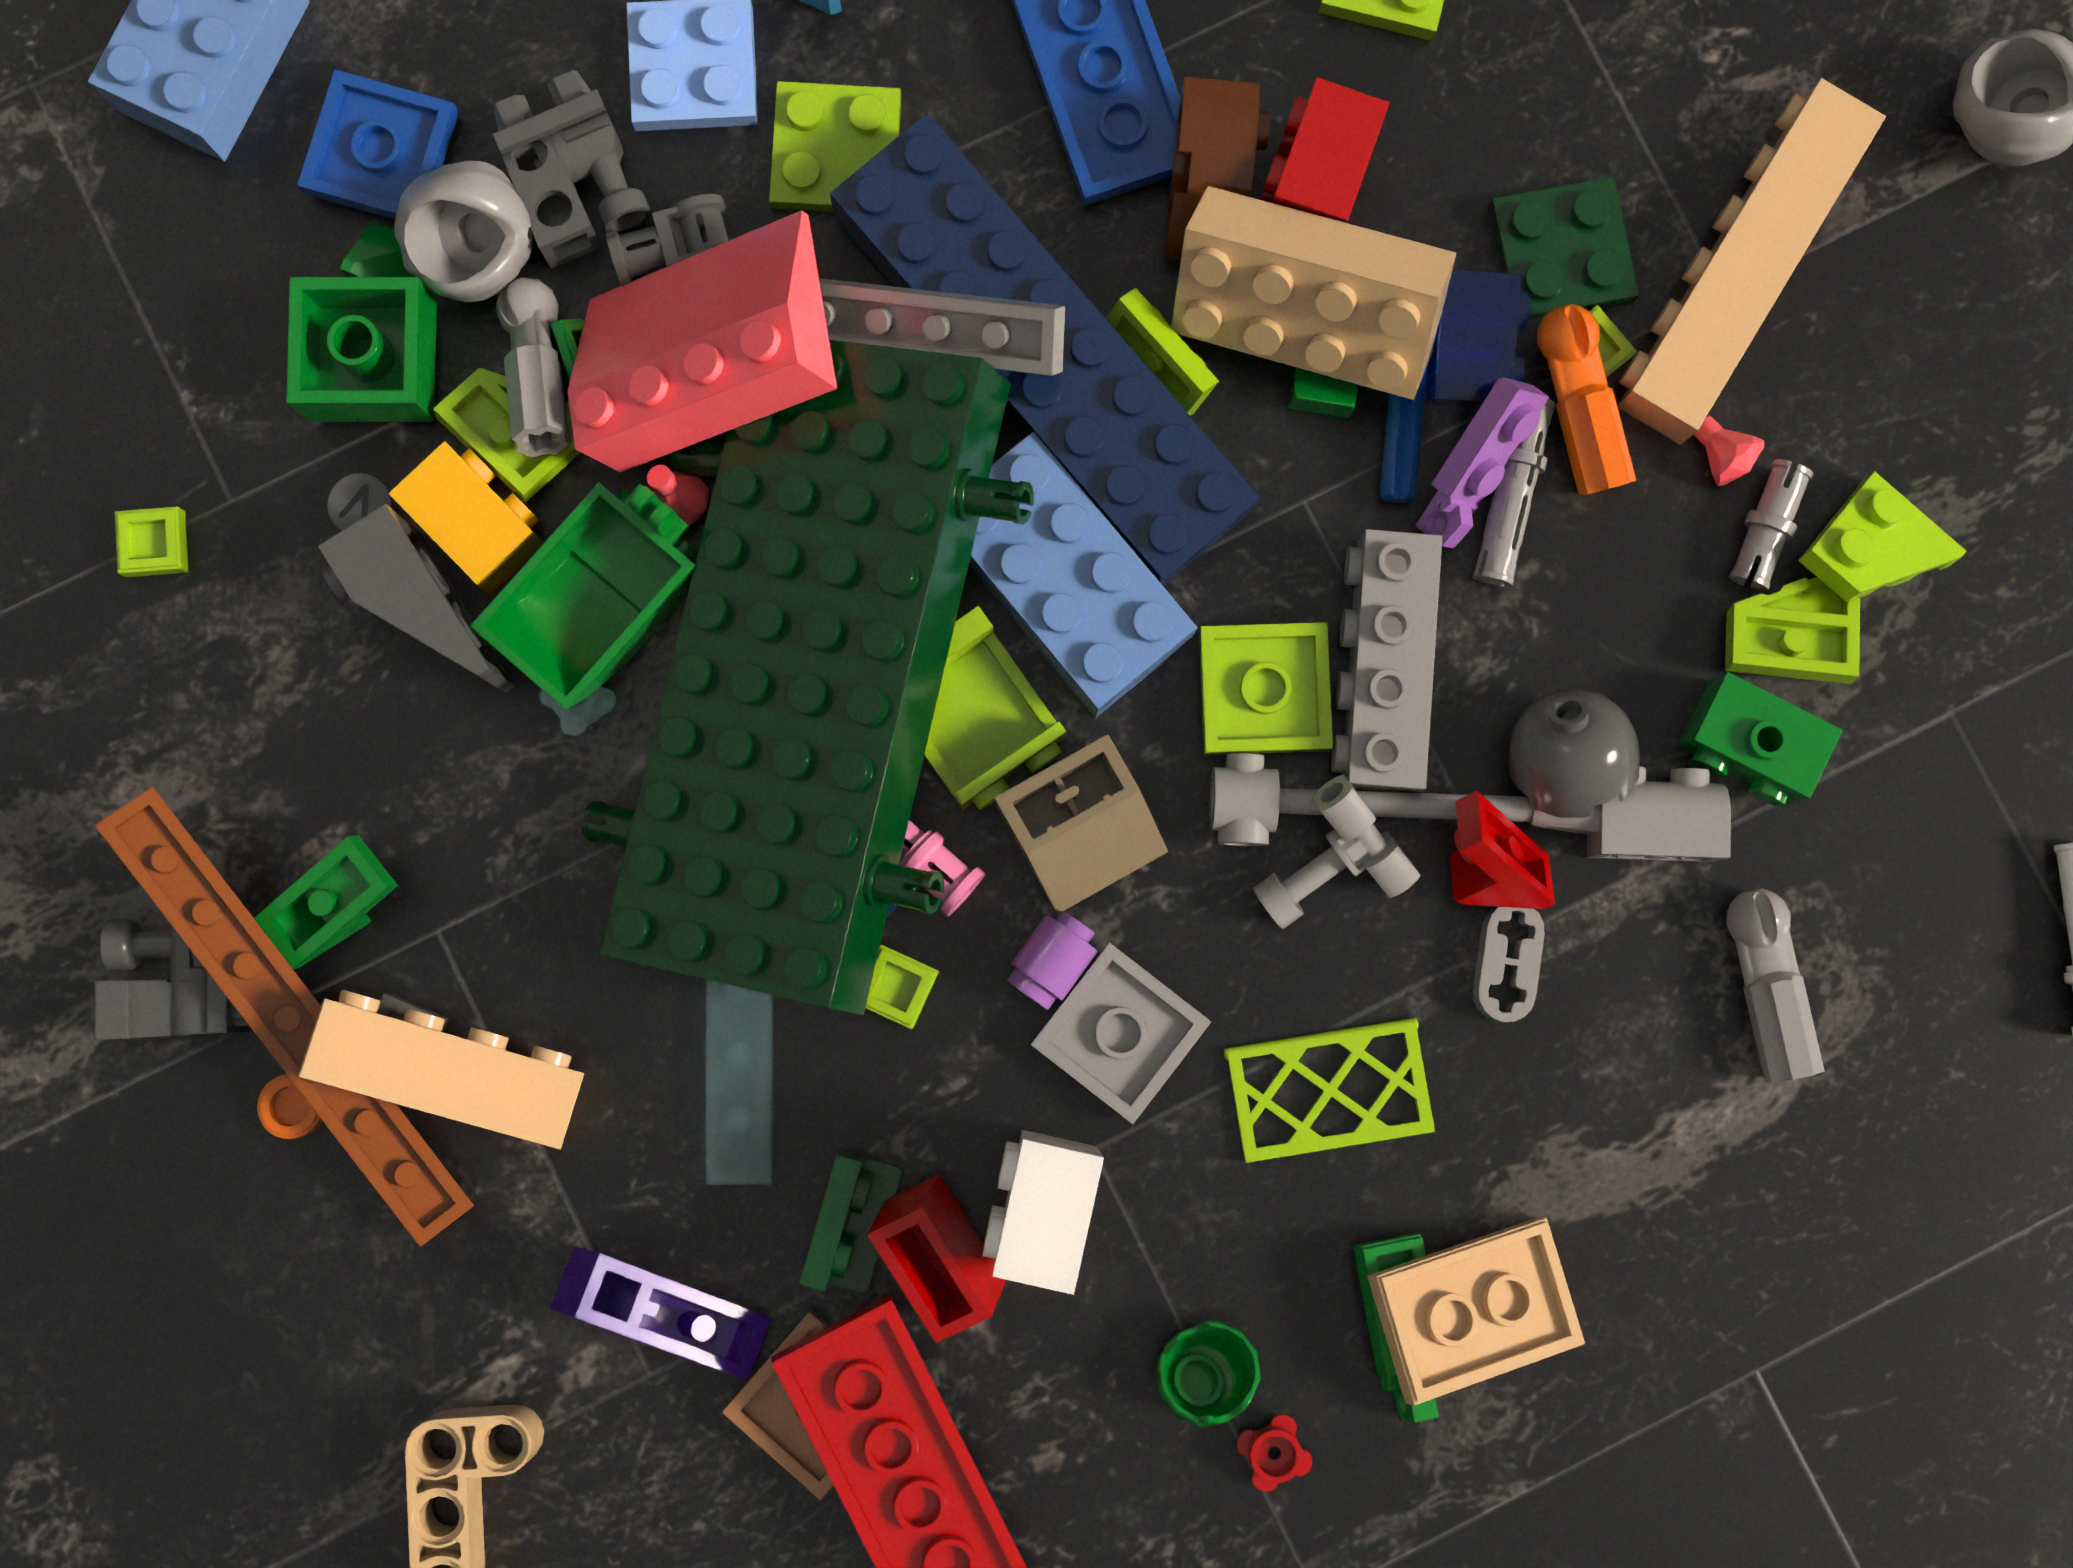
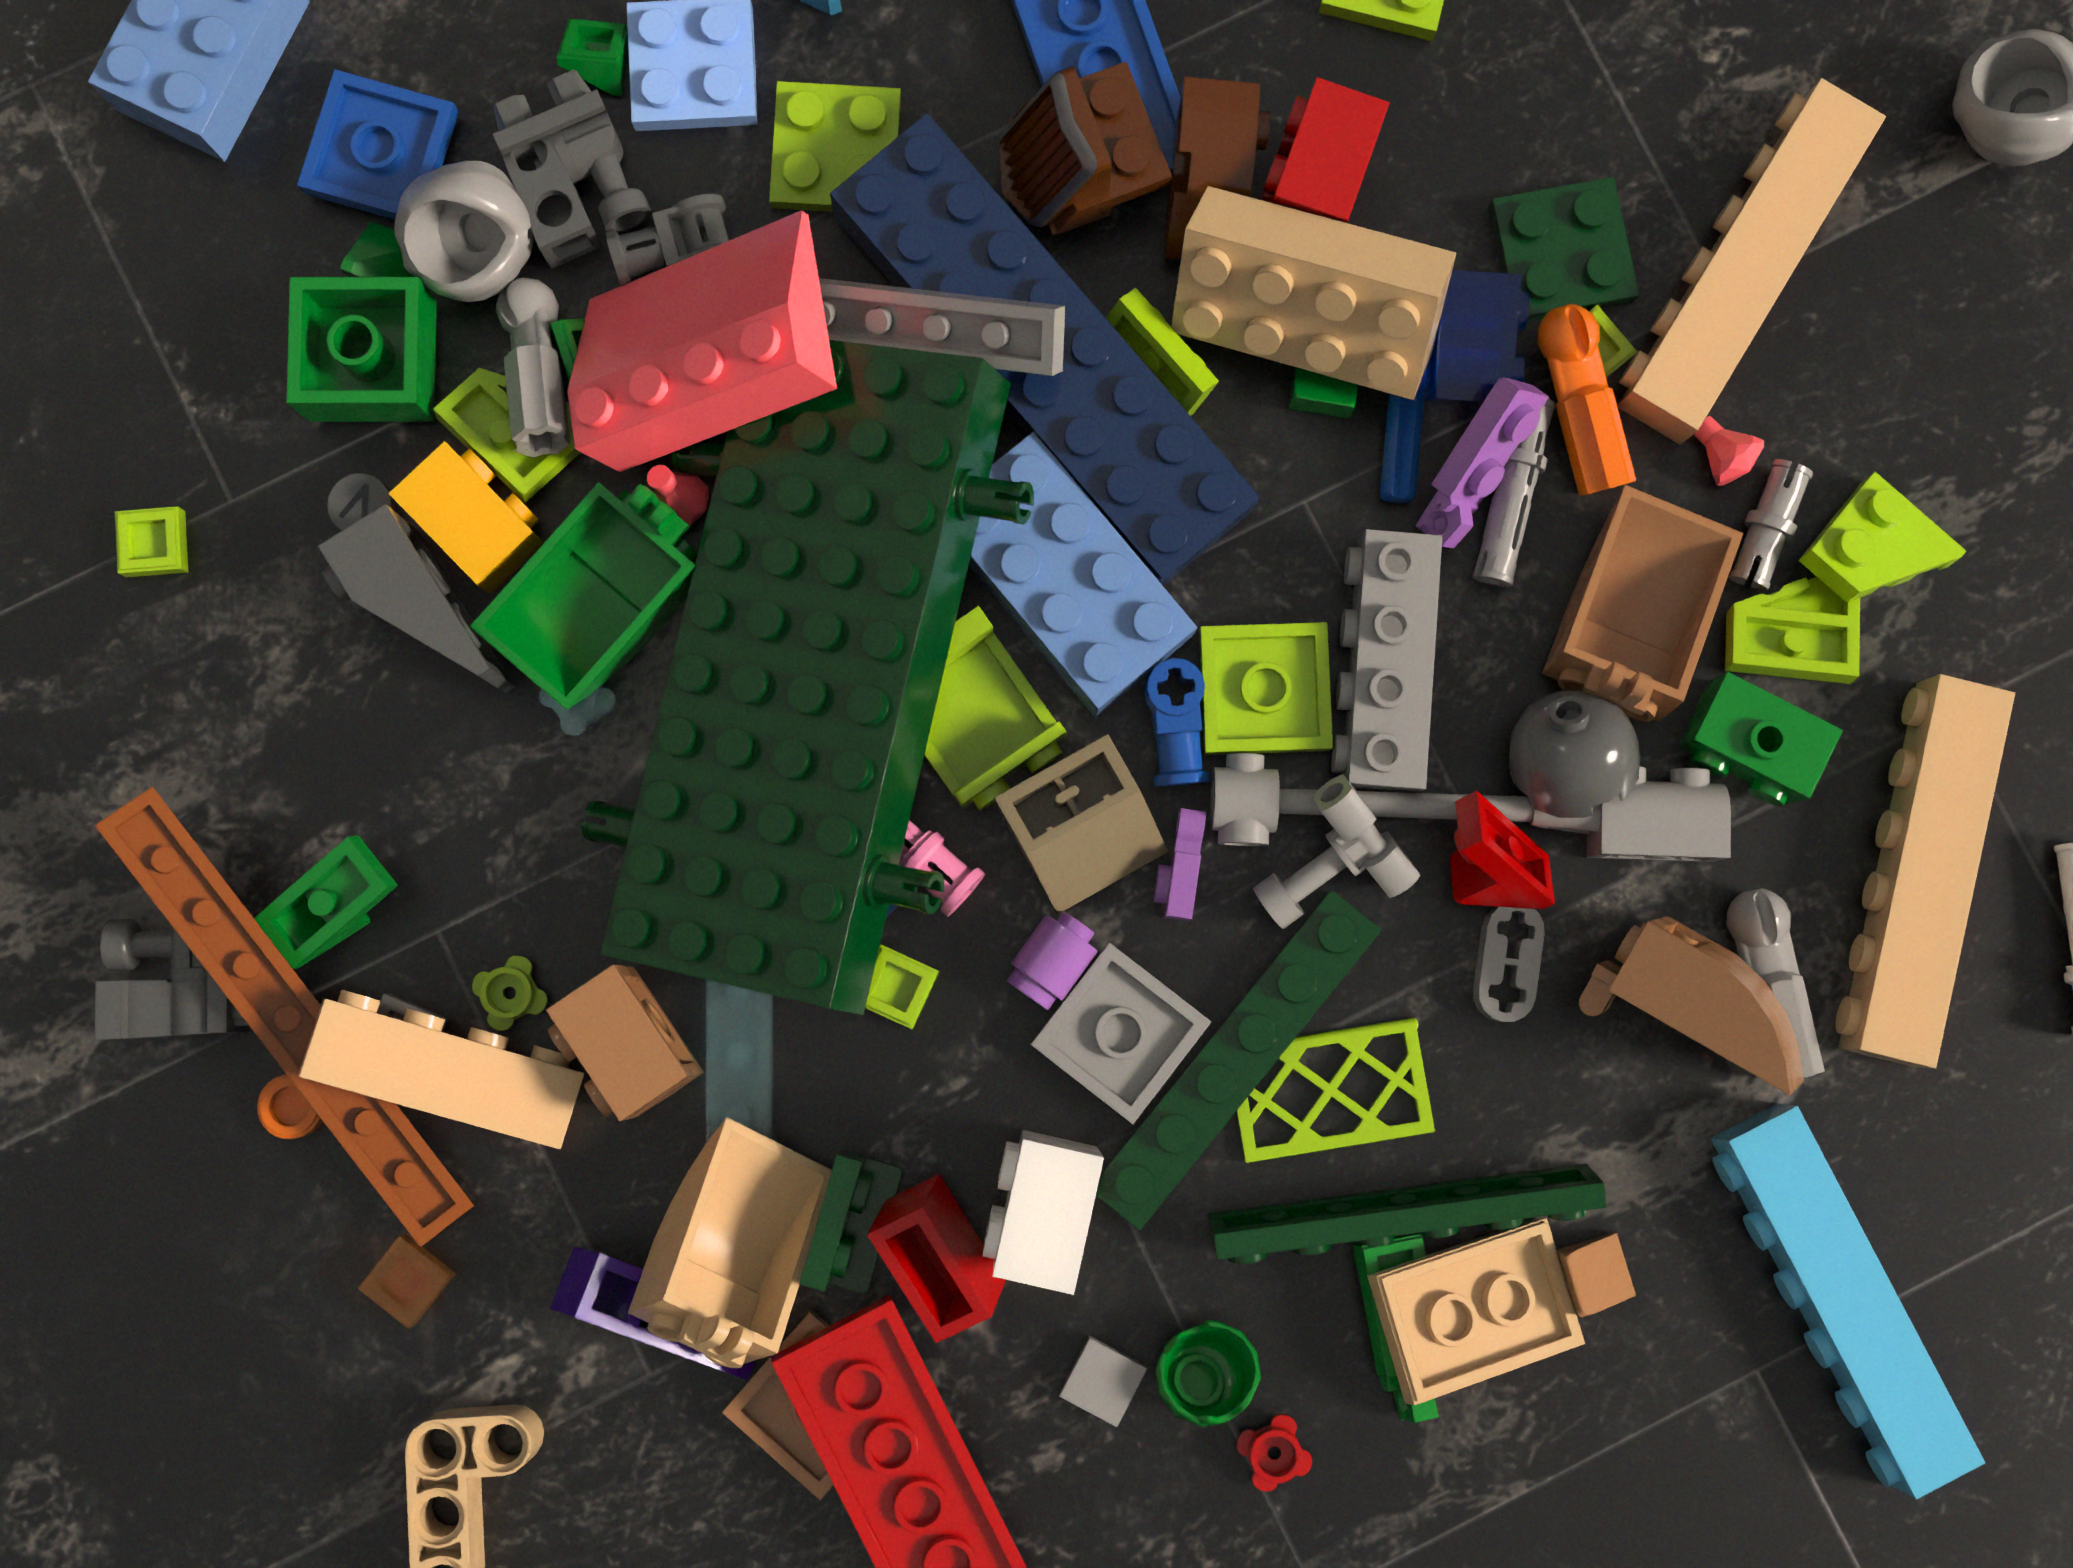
none -> clear orange plate [358,1234,456,1329]
none -> lime plate [472,956,548,1031]
none -> medium nougat brick [546,964,704,1122]
none -> green slope [556,19,628,96]
none -> tan piece [628,1117,832,1368]
none -> reddish brown piece [999,61,1172,237]
none -> light grey tile [1059,1335,1147,1427]
none -> dark green plate [1096,890,1382,1231]
none -> blue connector [1143,658,1211,787]
none -> medium lavender plate [1153,808,1206,922]
none -> dark green plate [1207,1163,1606,1264]
none -> medium nougat piece [1542,485,1743,722]
none -> medium nougat slope [1557,1232,1636,1317]
none -> medium nougat piece [1579,916,1804,1096]
none -> medium azure brick [1710,1103,1985,1500]
none -> tan brick [1835,674,2016,1069]

